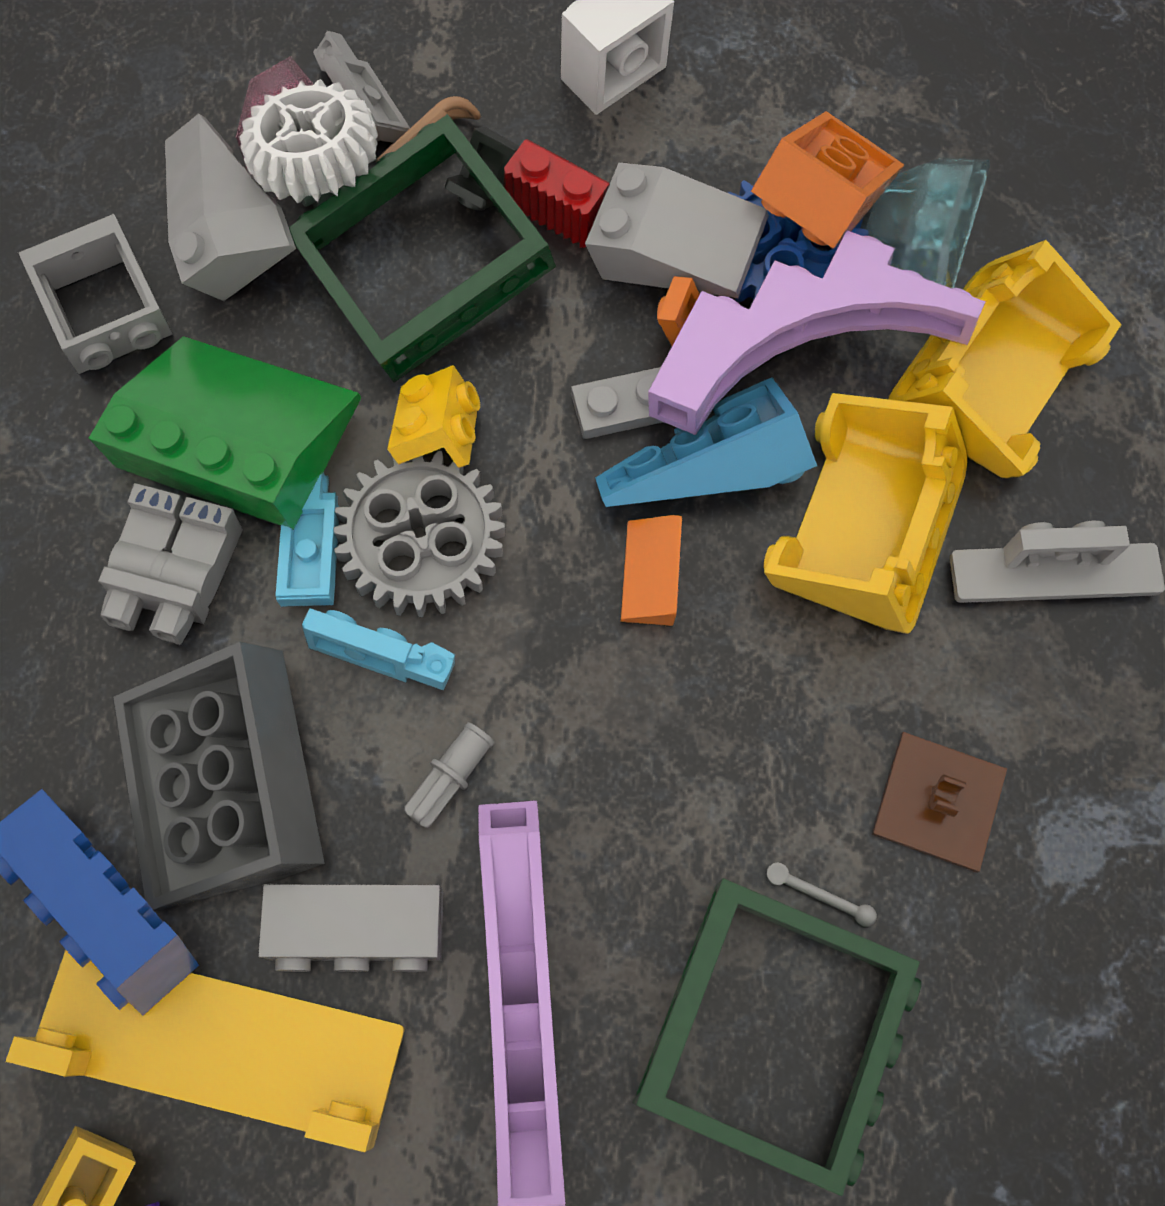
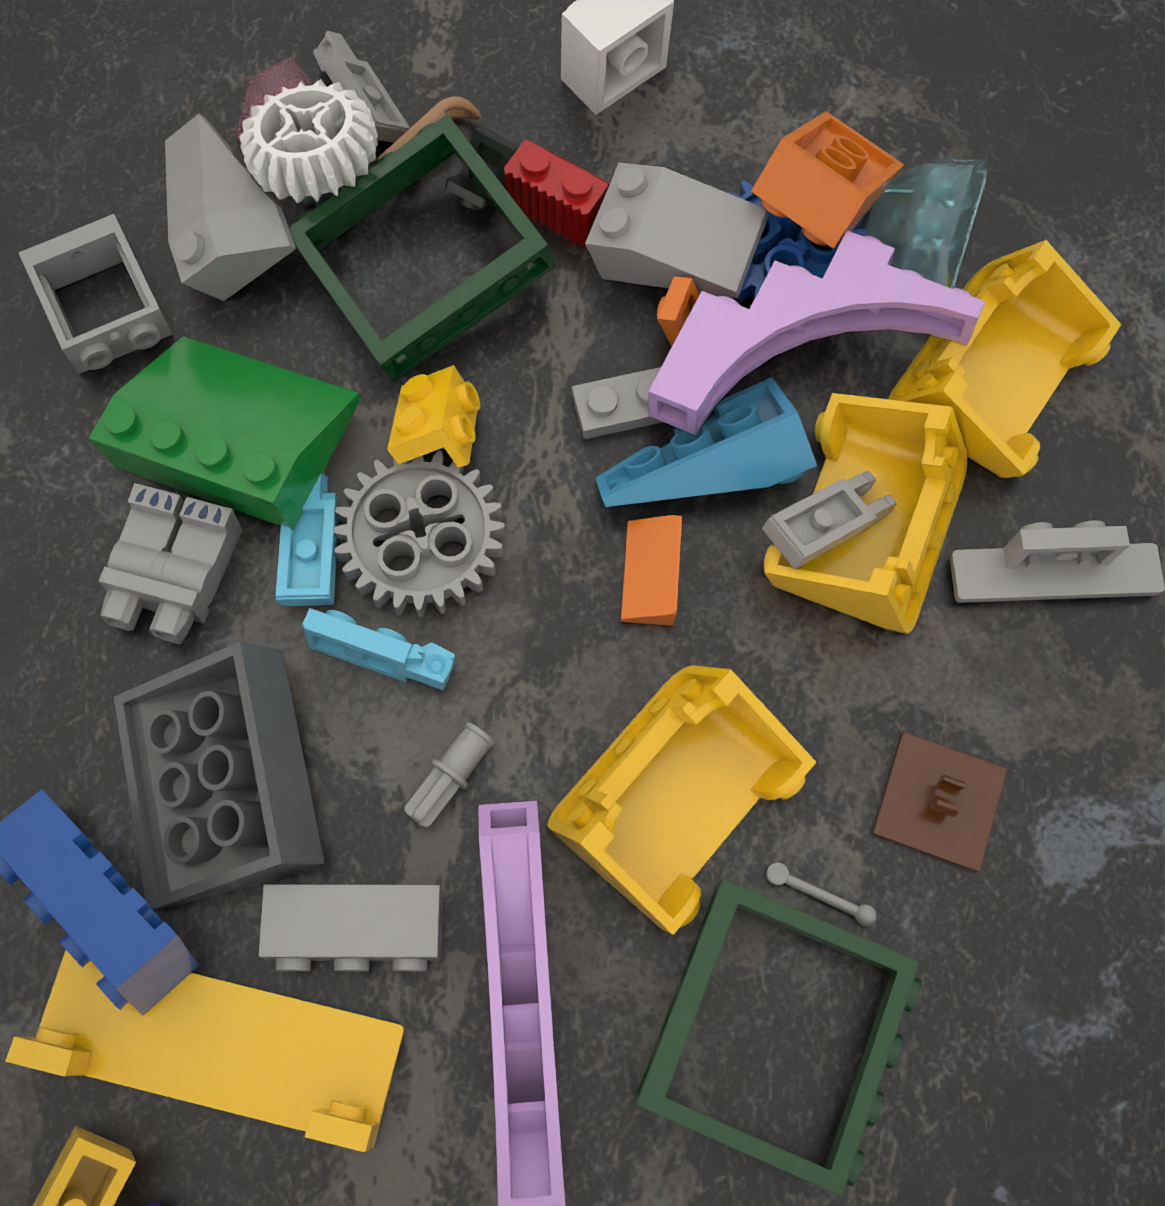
none -> yellow windscreen [547,665,816,935]
none -> light grey hinge [762,471,897,569]

